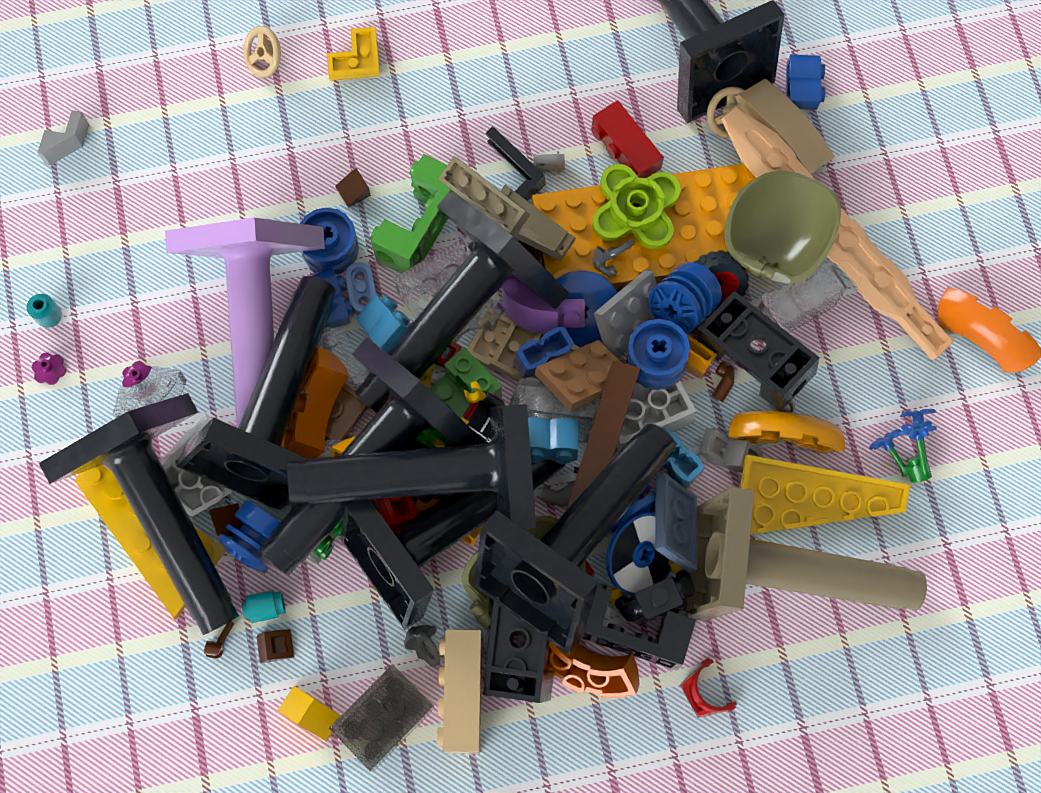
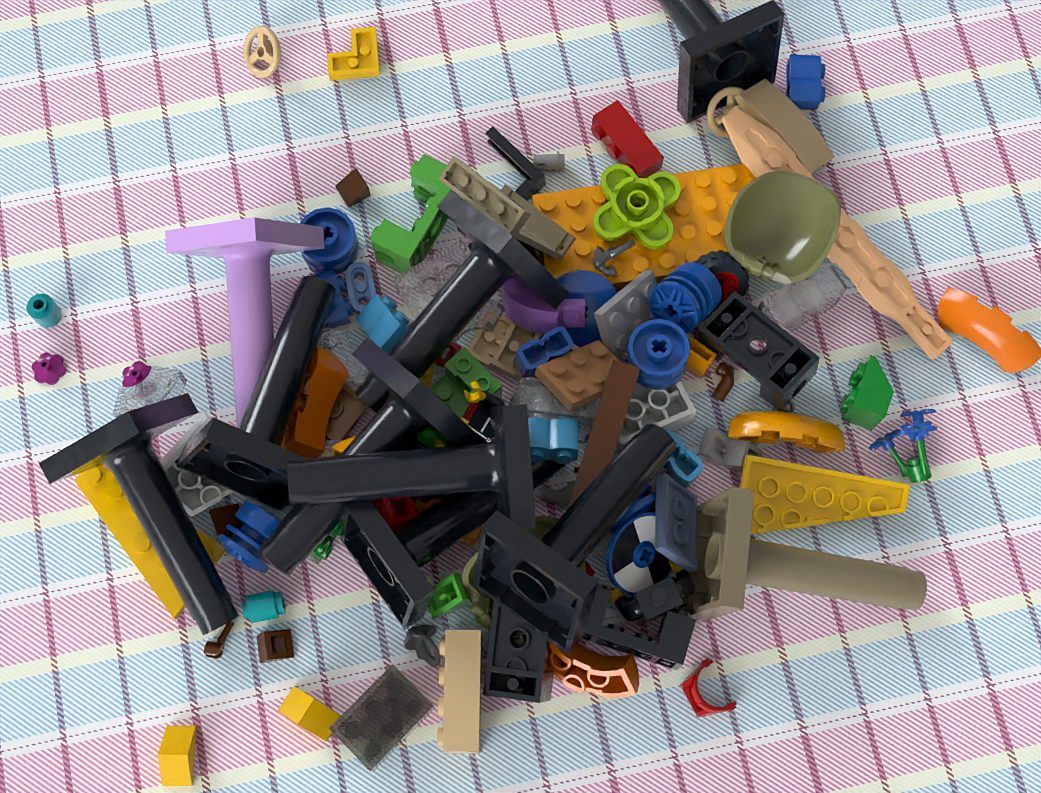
light grey slope [37,110,89,165] -> none
none -> yellow slope [157,726,197,786]
none -> bright green slope [428,572,474,619]
none -> green slope [840,355,894,431]

